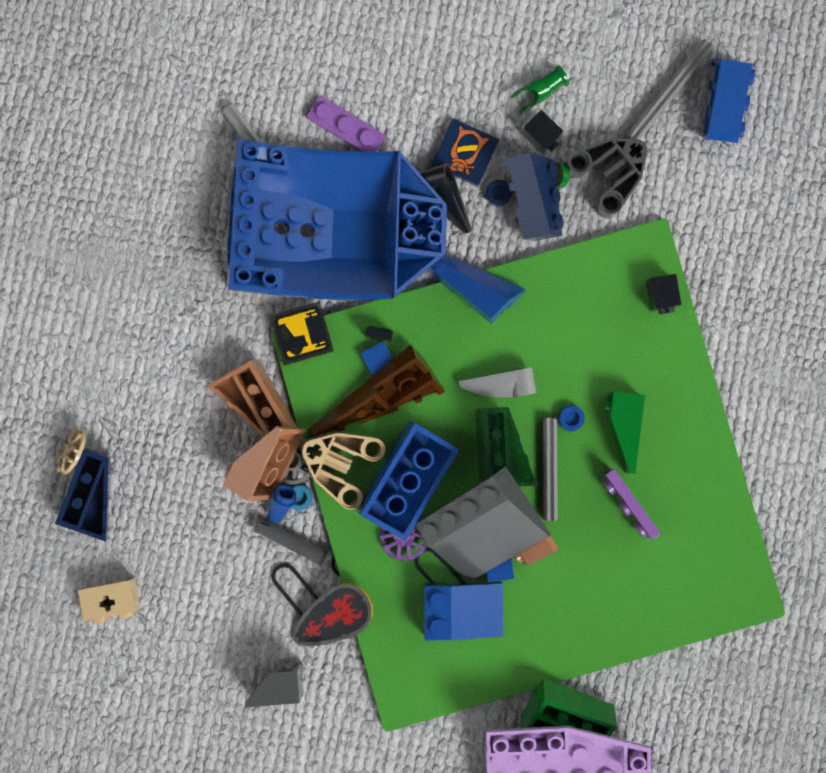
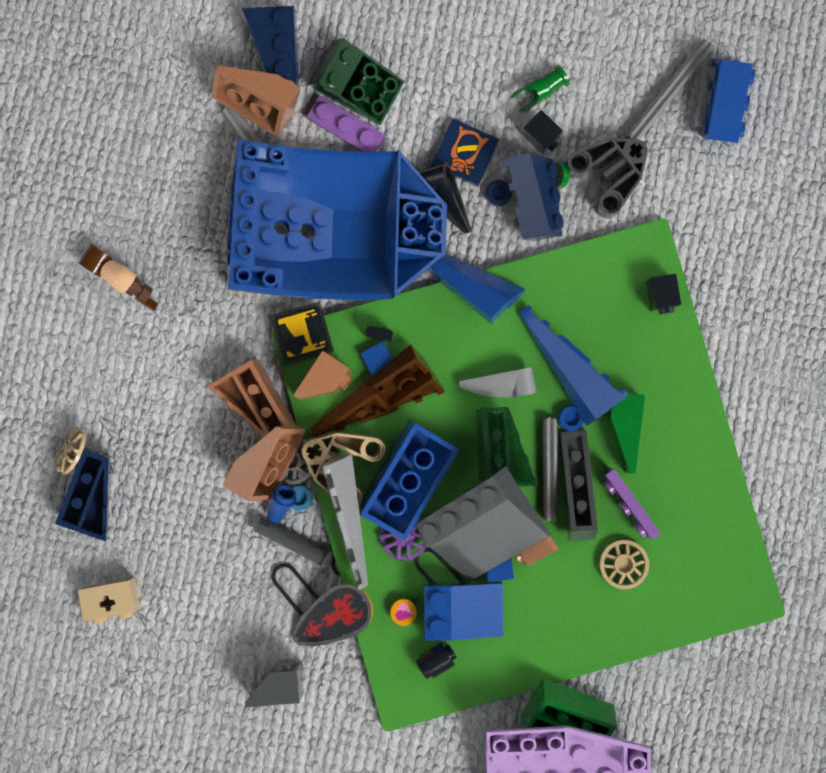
none -> piece [78,244,158,311]
none -> nougat slope [211,65,300,137]
none -> dark blue wedge [242,6,299,87]
none -> nougat slope [293,351,353,401]
none -> dark green slope [308,38,405,125]
none -> light grey wedge [321,453,368,590]
none -> light orange tile [390,598,417,626]
none -> black brick [416,642,457,679]
none -> blue wedge [519,305,628,426]
none -> dark grey slope [560,430,598,541]
none -> tan wheel [599,540,649,589]

